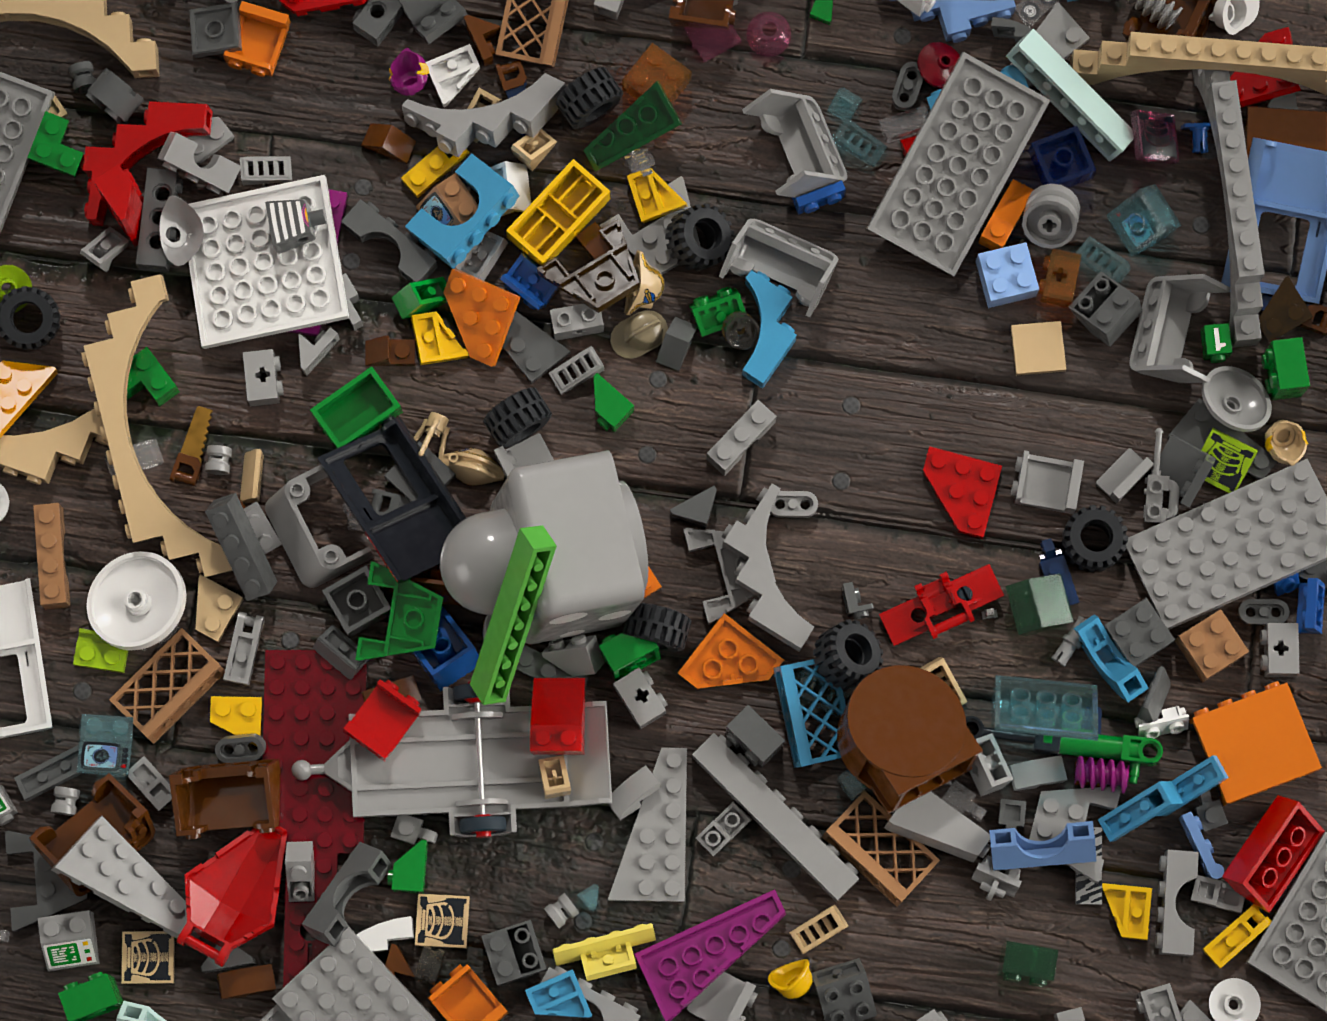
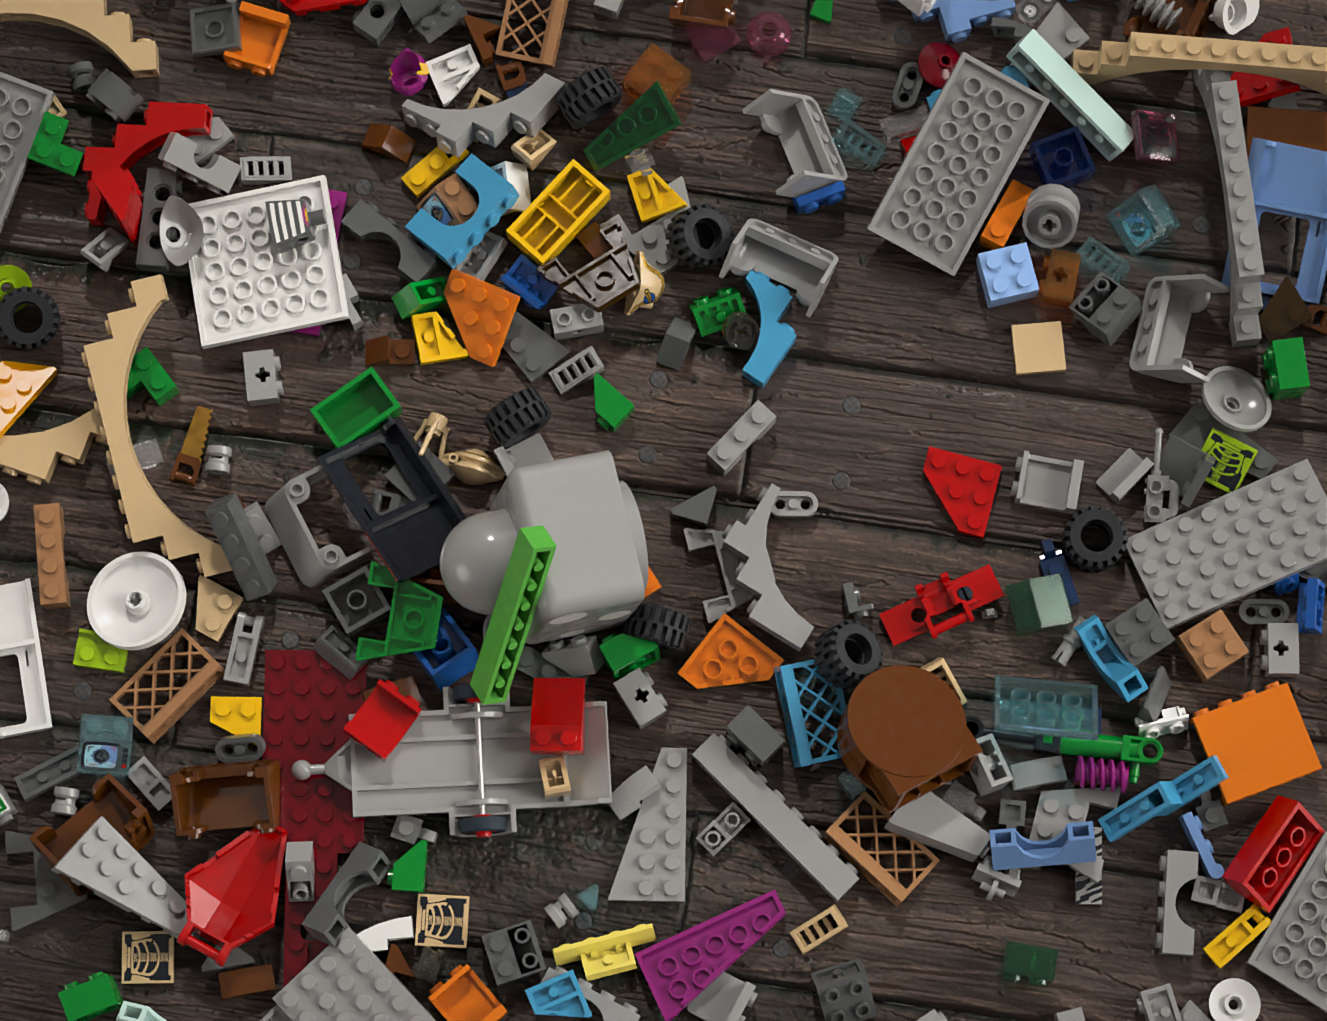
light grey slope [38,910,100,972] -> none
tan slope [240,449,264,503] -> none
light grey slope [298,327,340,376] -> none
dark tan piece [610,310,668,359] -> none
yellow helmet [768,959,813,999] -> none
yellow wing [1102,883,1152,940] -> none
blue bracket [1181,123,1212,154] -> none
green brick [1200,323,1232,363] -> none
tan hair [1265,419,1308,466] -> none

